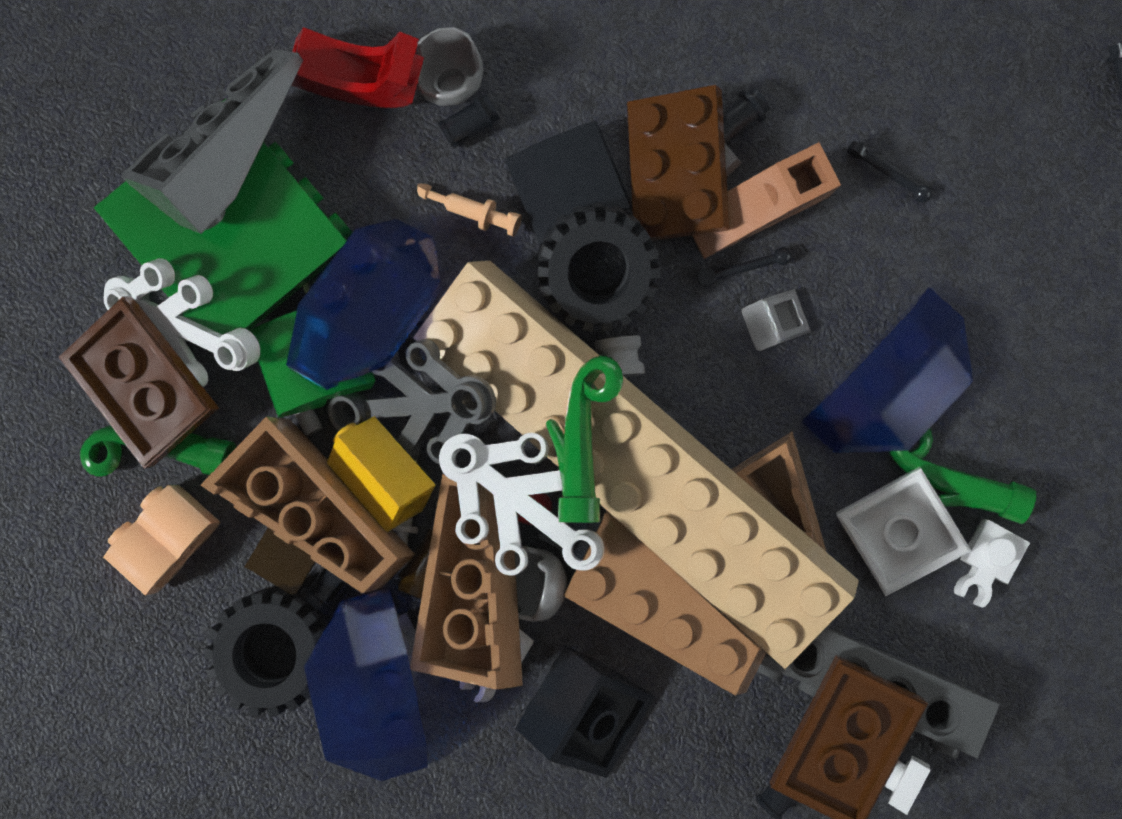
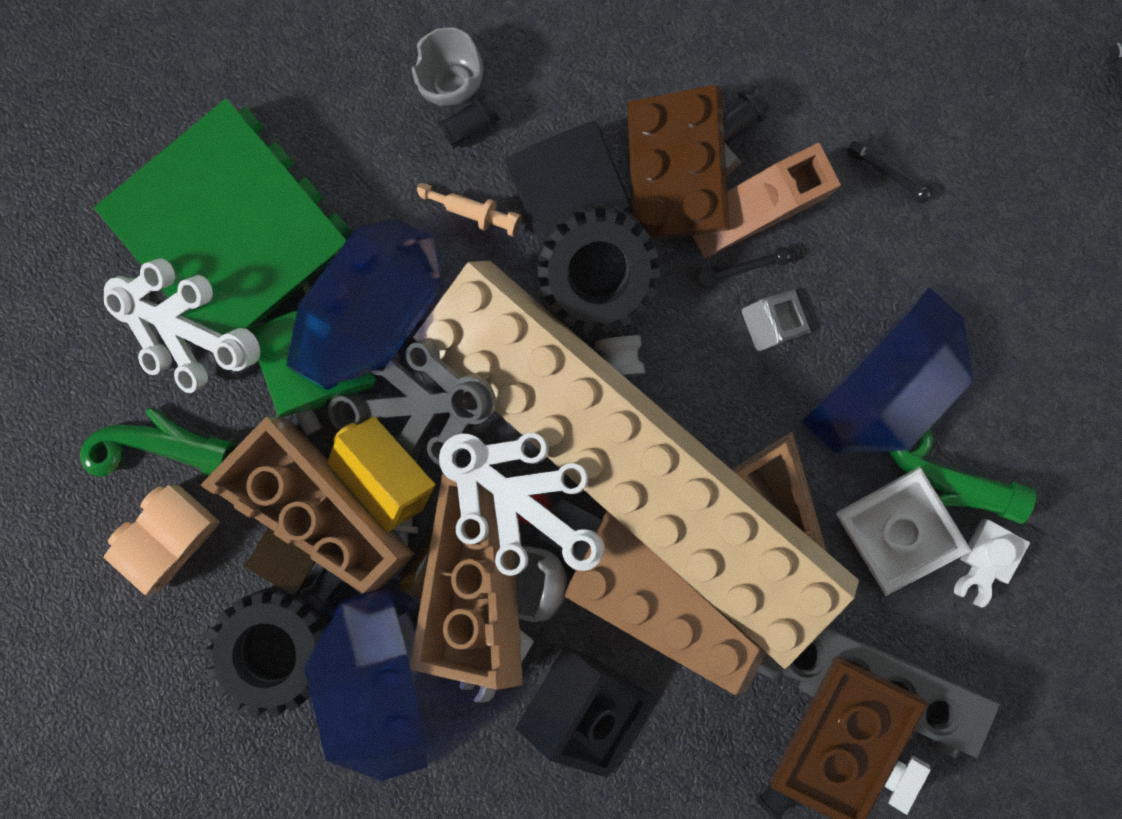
reddish brown tile [59,296,219,469] -> none
dark grey wedge [121,49,303,234] -> none
red arch [291,27,424,108] -> none
green plant [546,356,623,523] -> none

